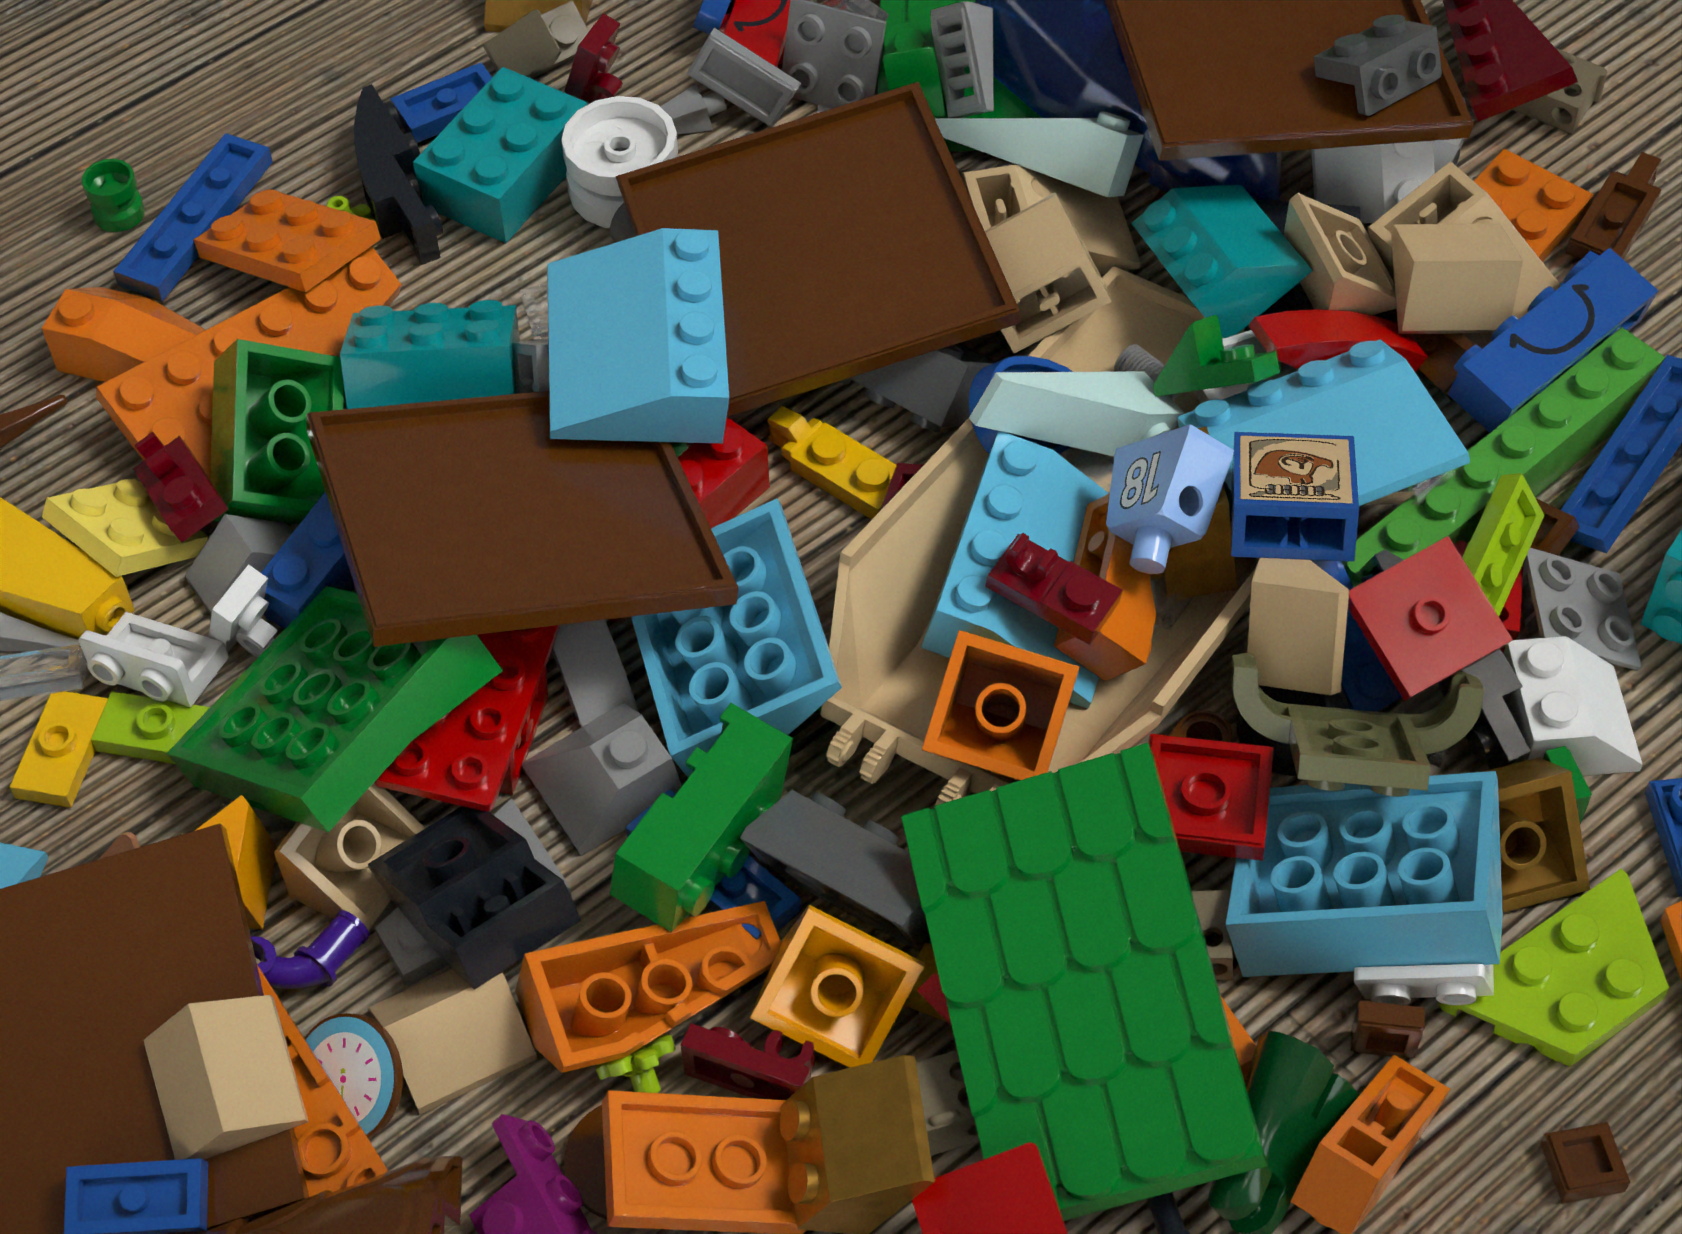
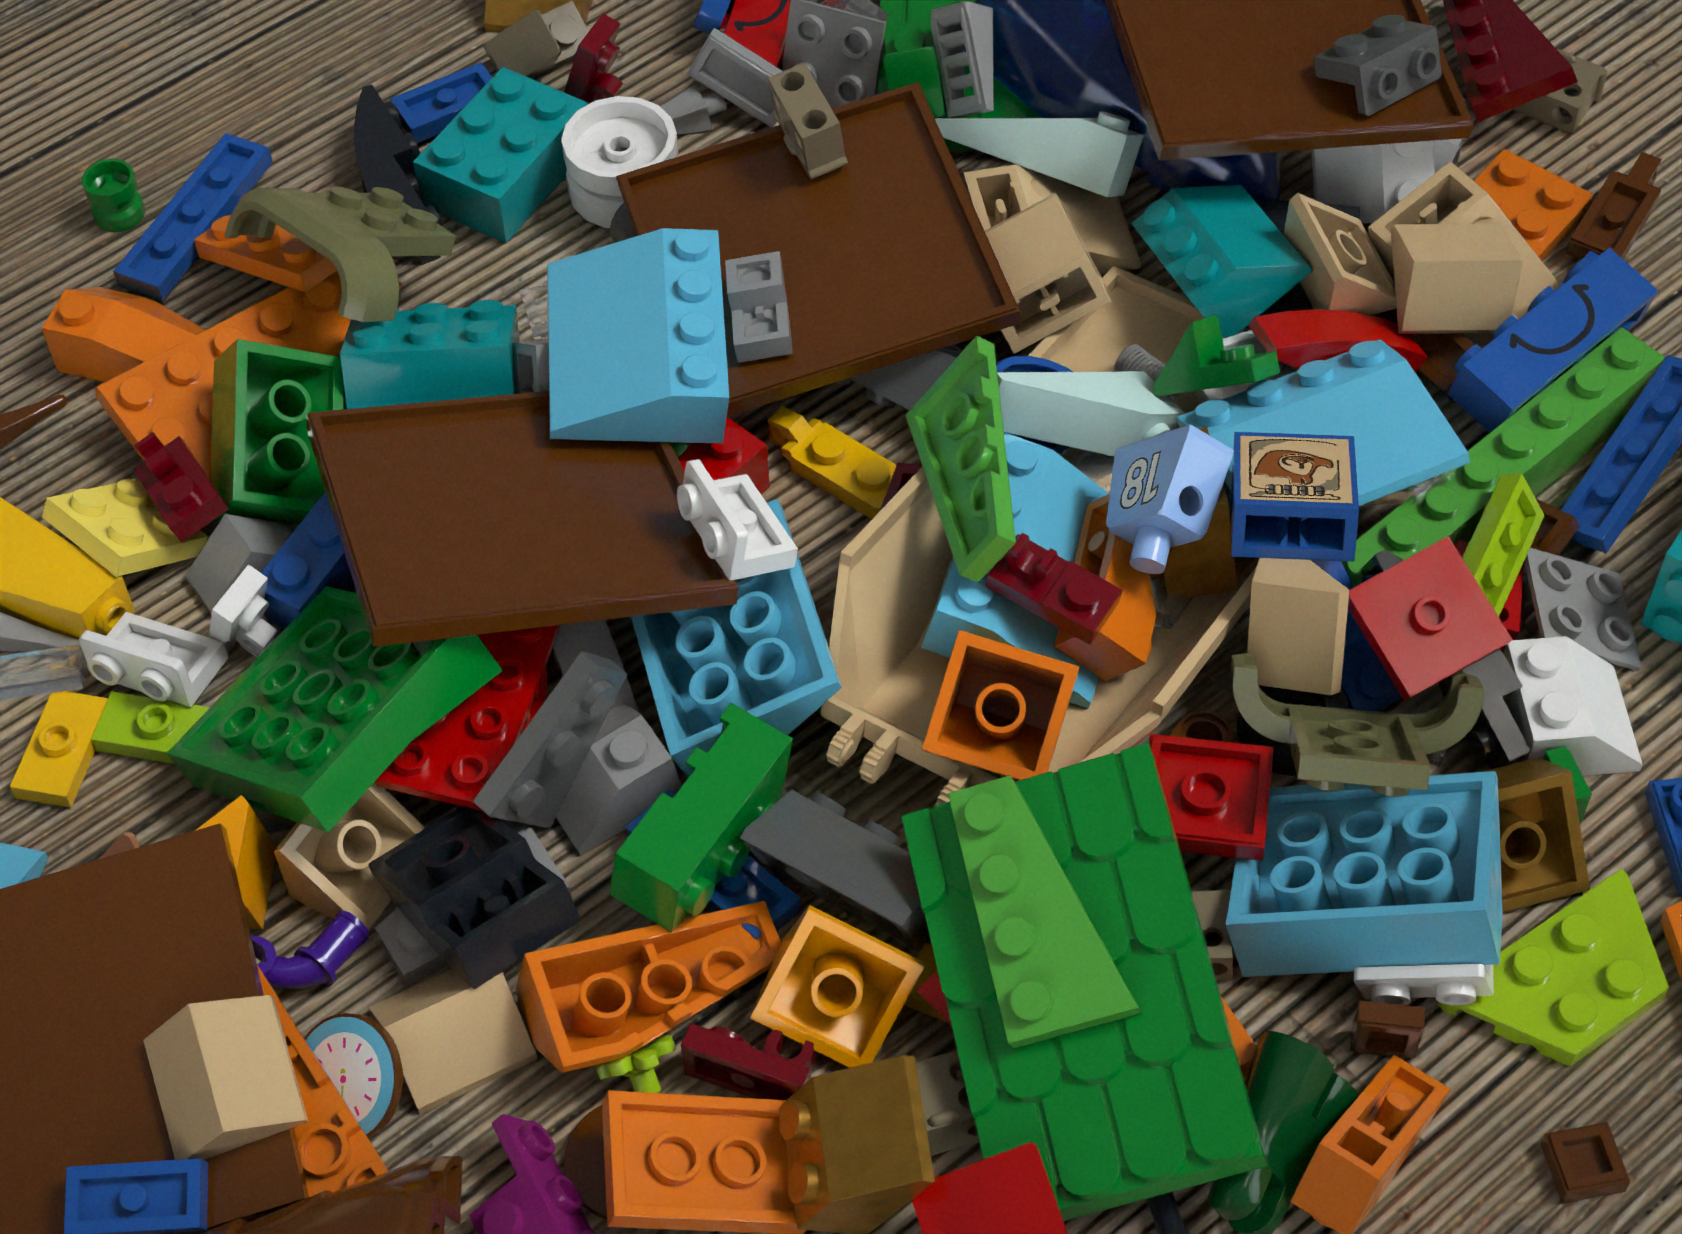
none -> olive piece [224,187,456,322]
none -> dark grey wing [473,651,628,828]
none -> white bracket [677,459,798,581]
none -> light grey slope [725,251,793,363]
none -> dark tan piece [768,62,848,180]
none -> bright green wing [905,336,1016,583]
none -> bright green wing [948,775,1142,1048]

